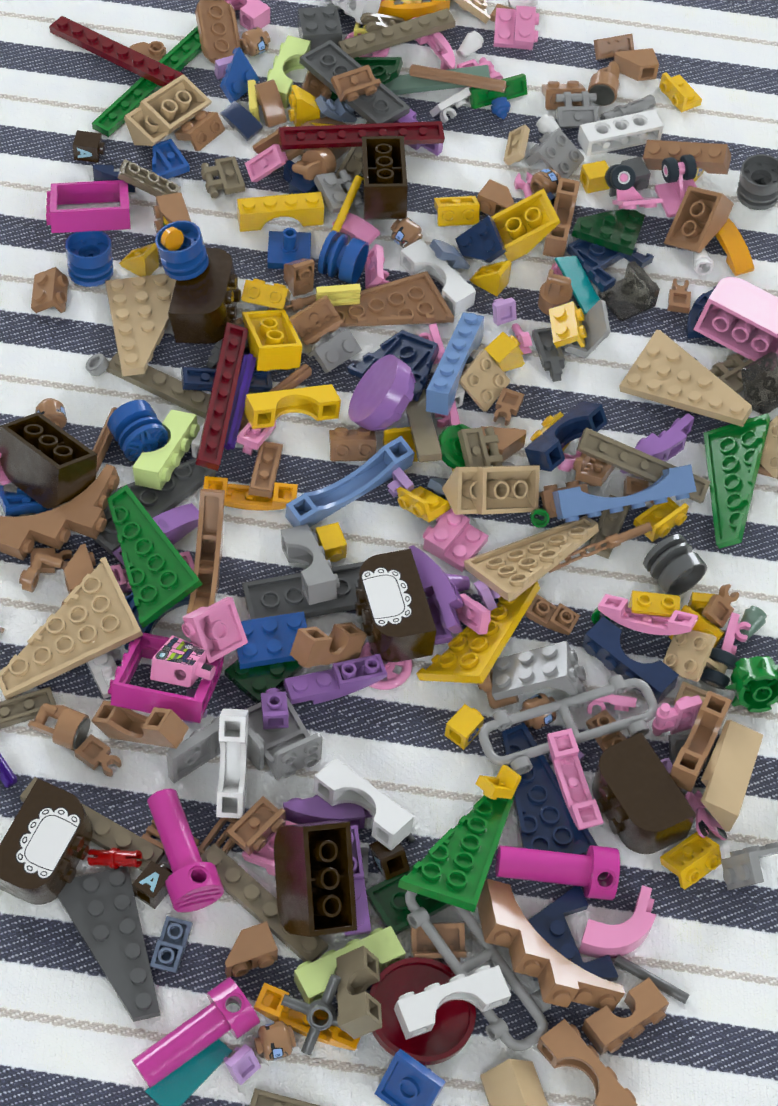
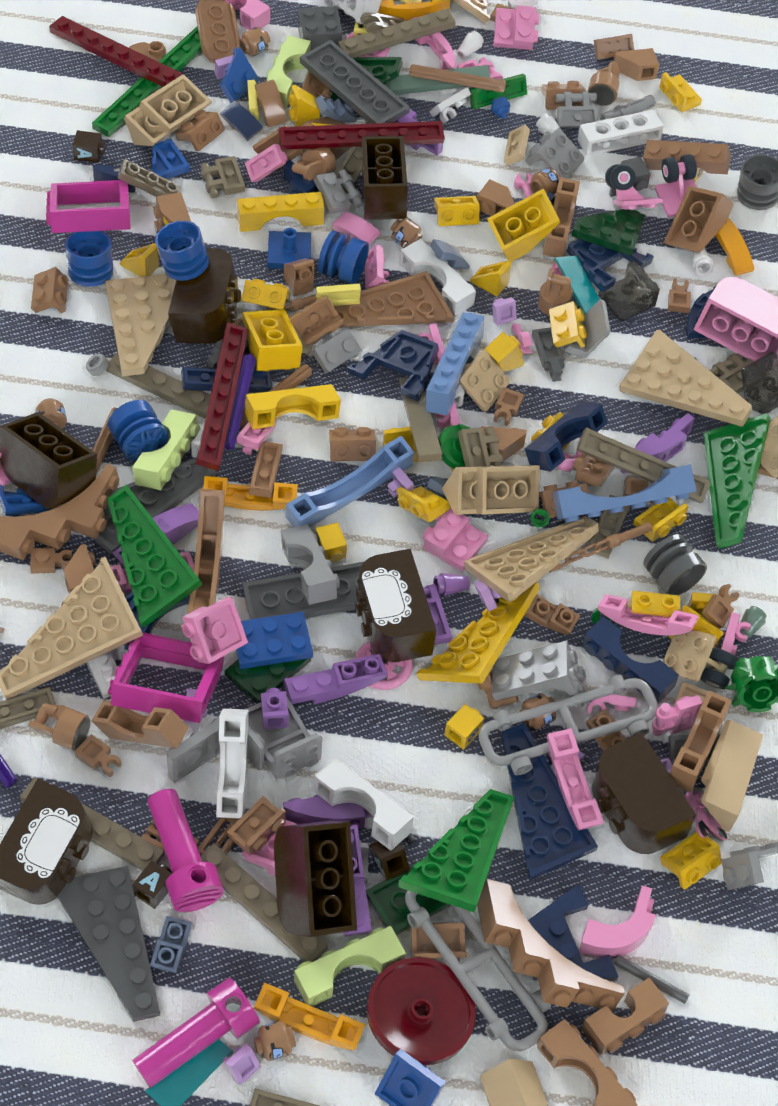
medium nougat plate [19,553,64,592] -> none
red pin [87,848,143,869] -> none
bright pink torso [150,635,215,687] -> none
light orange tile [161,227,184,251] -> none
medium nougat slope [225,921,278,978] -> none
dark grey bar [281,974,341,1055] -> none
medium nougat arch [290,622,367,668] -> none
medium nougat bracket [331,65,381,102] -> none
yellow bar [331,175,363,232] -> none
dark tan arch [335,946,382,1039] -> none
medium lavender piece [348,355,416,431] -> none
white arch [394,965,511,1040] -> none
medium lavender slope [409,545,464,635] -> none
dark blue plate [455,216,507,263] -> none
bright pink plate [456,594,491,634] -> none
yellow bracket [475,765,521,800] -> none
dark pink piece [495,845,620,901] -> none
yellow brick [579,160,610,194] -> none

